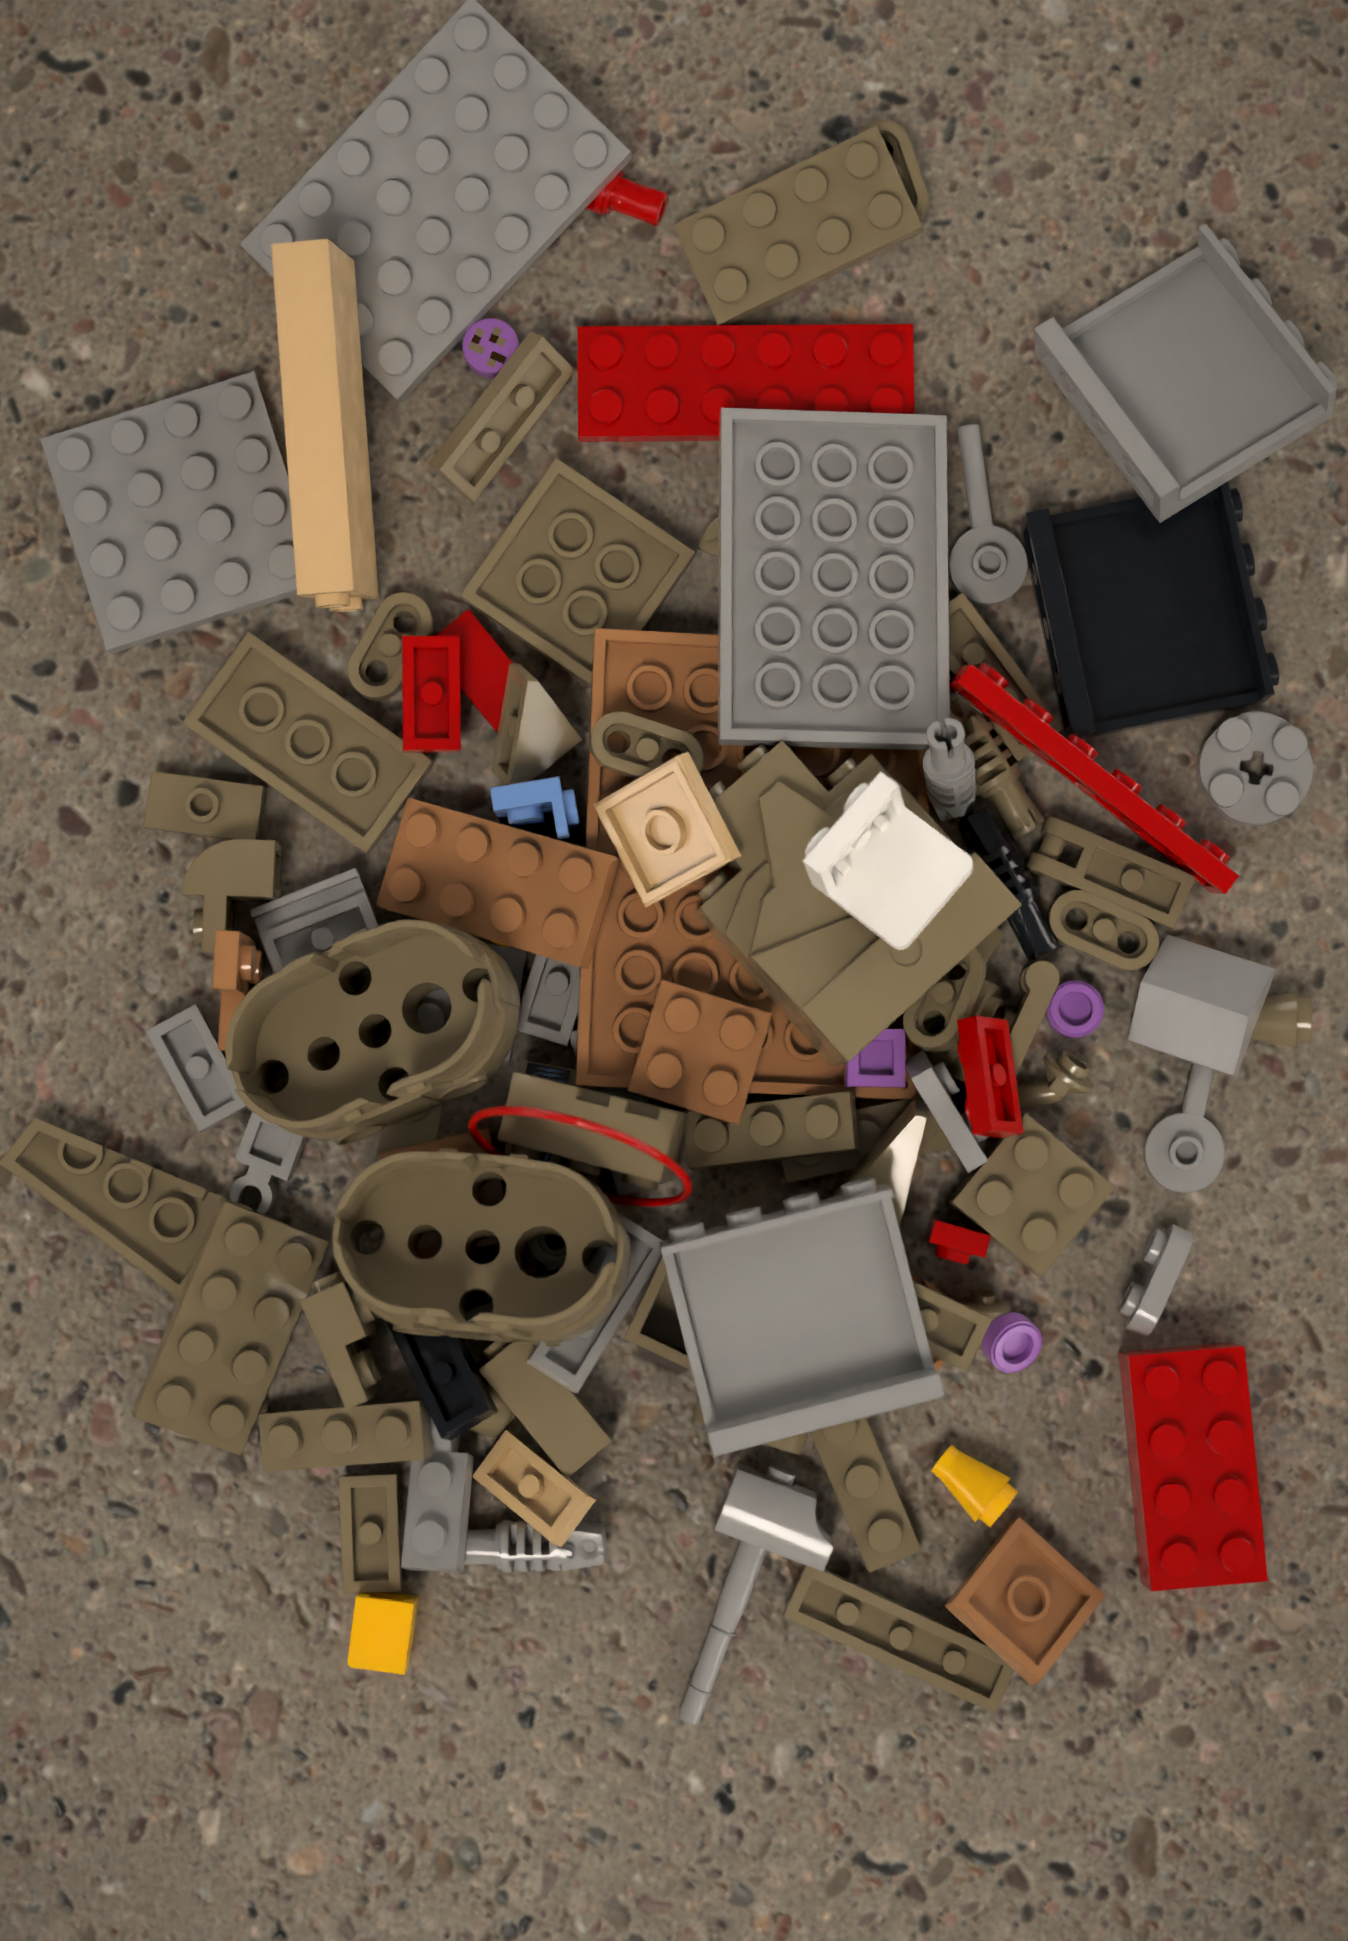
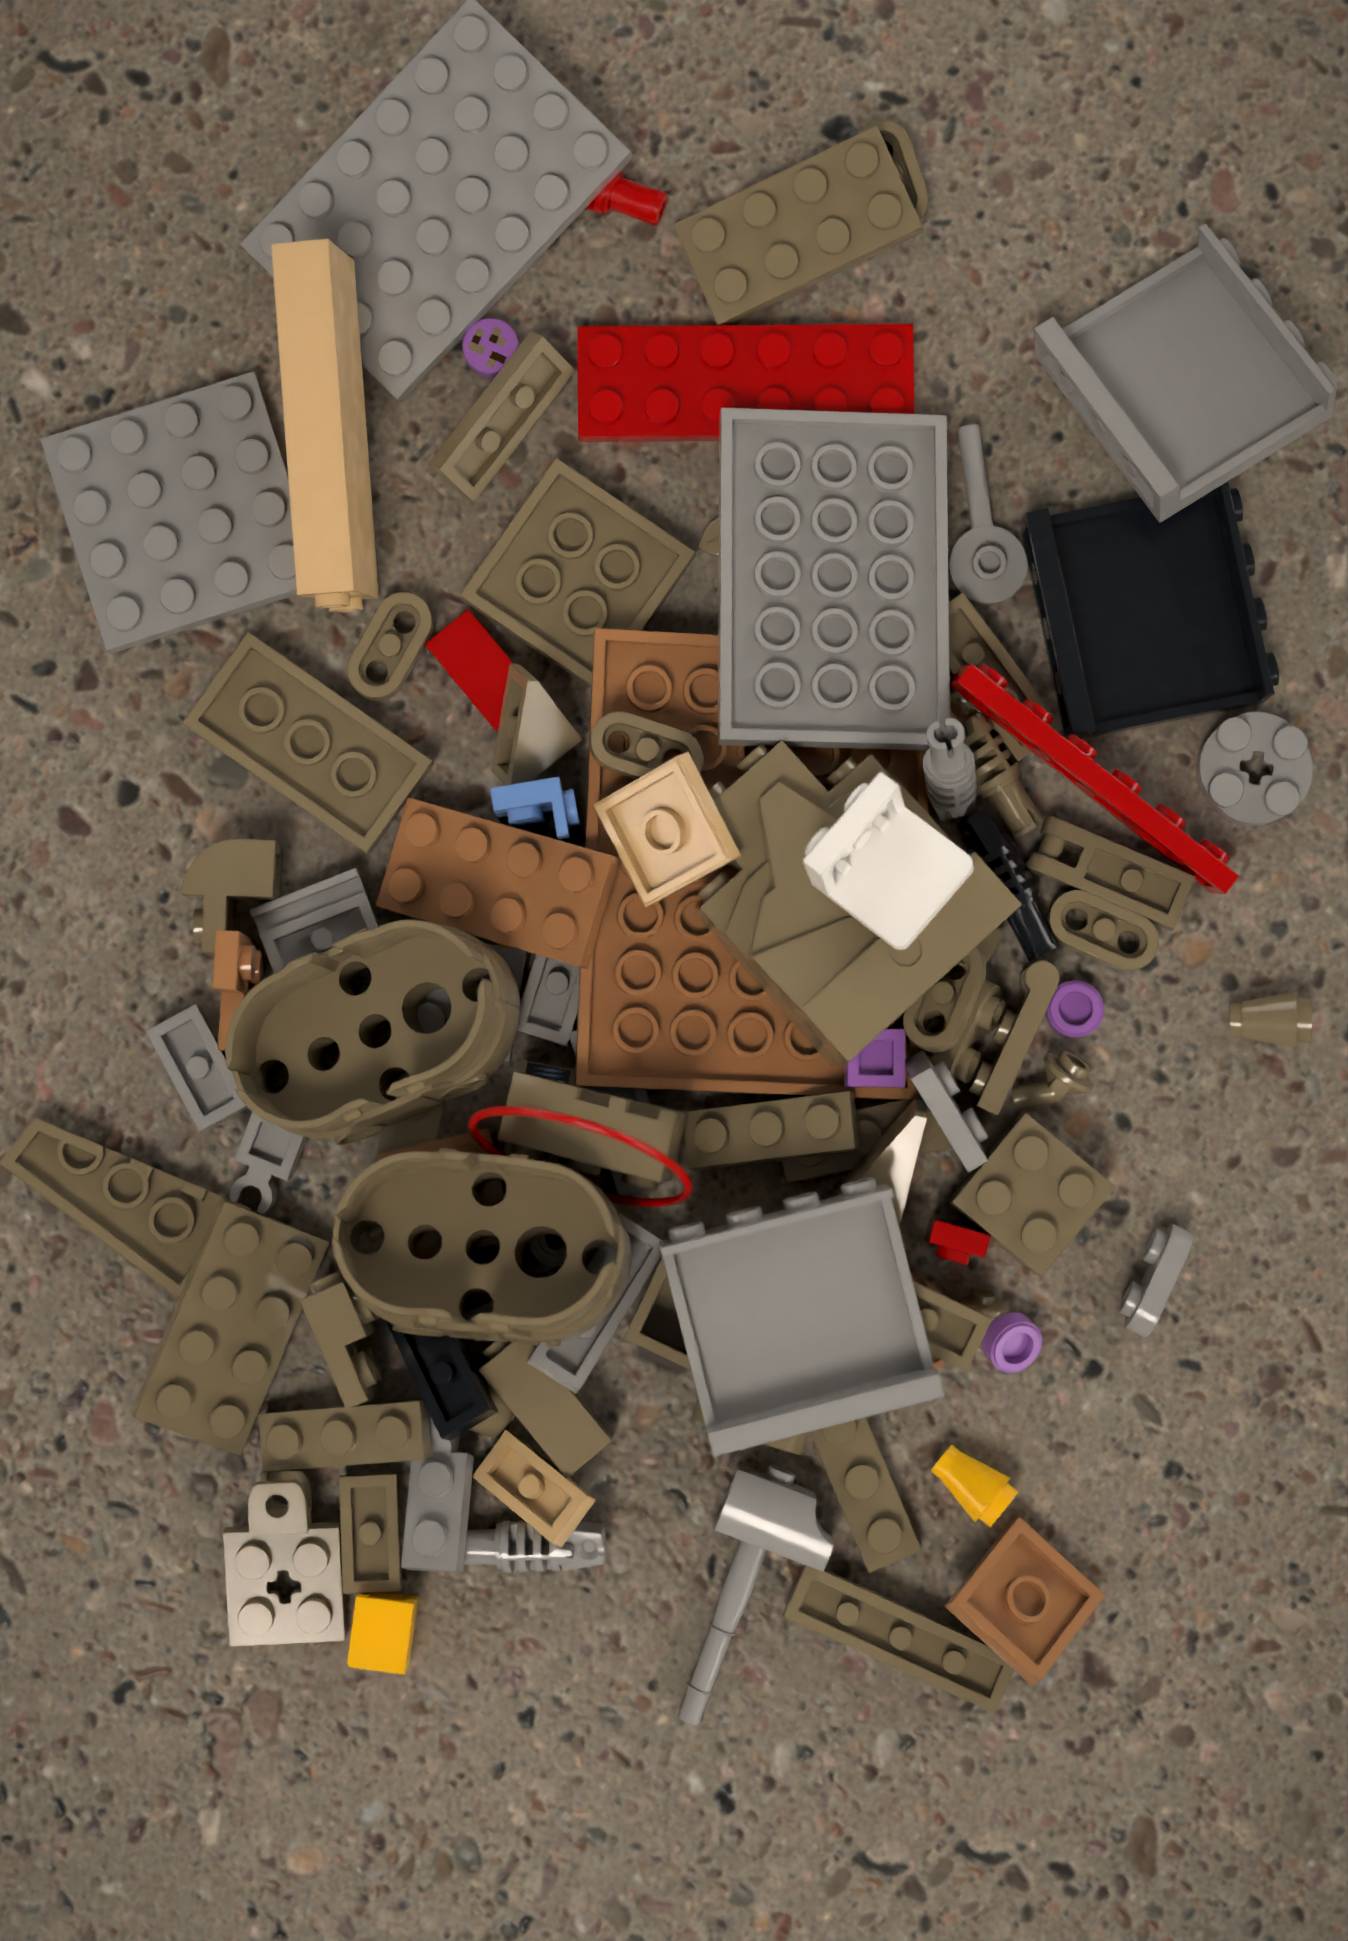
dark tan plate [143,771,266,840] -> none
red plate [401,636,461,753] -> none
medium nougat plate [627,980,772,1125] -> none
red plate [957,1015,1024,1138] -> none
red brick [1118,1342,1268,1591] -> none
light grey slope [1128,934,1276,1078] -> none
light grey piece [1143,1063,1225,1193] -> none
none -> plate [223,1469,347,1647]

